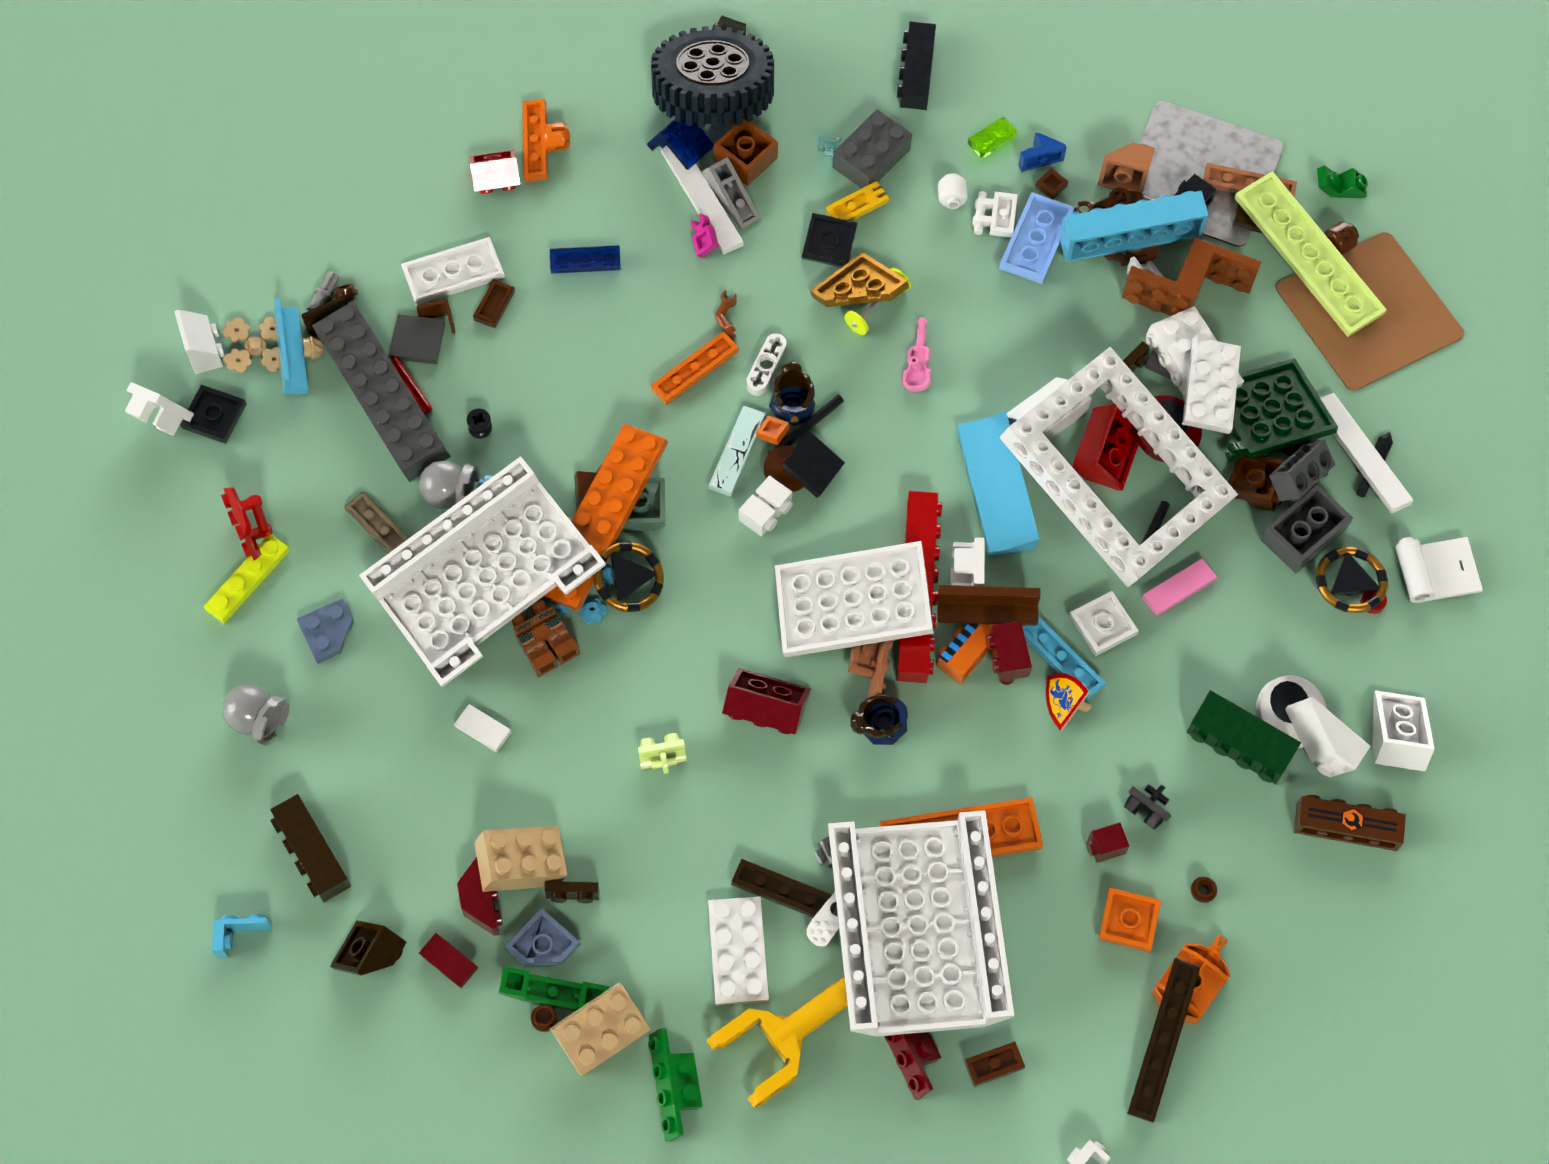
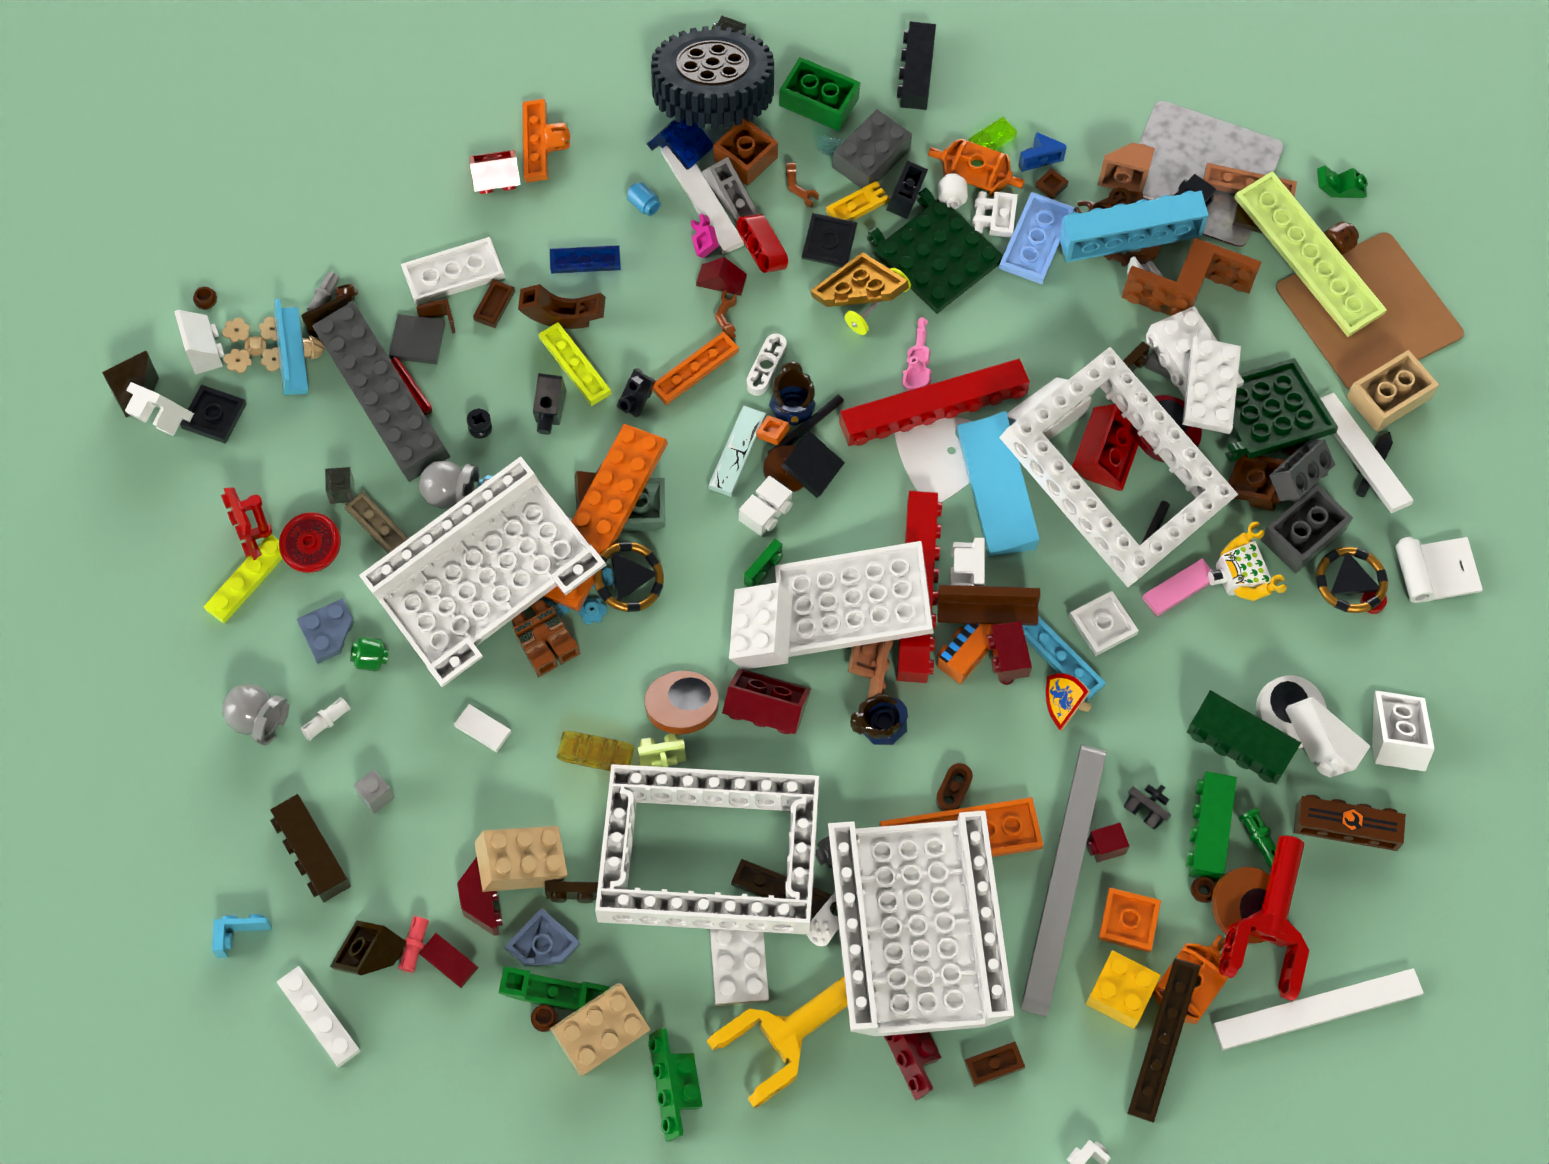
none -> dark brown slope [102,350,159,417]
none -> reddish brown plate [193,286,217,310]
none -> white plate [277,966,361,1068]
none -> red shield [279,512,341,573]
none -> white pin [300,697,351,741]
none -> clear smoke brick [325,467,355,504]
none -> green head [350,637,389,672]
none -> light grey brick [353,769,394,814]
none -> coral pin [398,916,429,973]
none -> reddish brown arch [518,284,606,329]
none -> black torso [533,373,567,435]
none -> neon yellow plate [539,322,611,407]
none -> clear yellow beam [556,731,635,772]
none -> white brick [595,764,819,935]
none -> black hips [616,368,656,417]
none -> dark azure brick [627,182,661,216]
none -> piece [645,671,719,734]
none -> dark red slope [696,257,747,296]
none -> white brick [729,582,793,670]
none -> red beam [737,214,788,273]
none -> green plate [744,539,783,587]
none -> green brick [779,57,860,132]
none -> dark orange arm [786,162,819,208]
none -> red brick [839,358,1030,446]
none -> dark green plate [867,188,1003,314]
none -> black brick [886,160,928,219]
none -> white piece [894,417,972,502]
none -> orange plate [928,139,1025,197]
none -> reddish brown plate [936,763,973,811]
none -> light grey beam [1020,744,1106,1017]
none -> yellow brick [1085,950,1161,1029]
none -> green brick [1185,771,1237,882]
none -> torso [1208,522,1287,601]
none -> dark orange piece [1212,867,1270,945]
none -> white tile [1213,968,1424,1051]
none -> red piece [1219,835,1310,1001]
none -> green pin [1238,808,1276,869]
none -> tan brick [1346,350,1439,433]

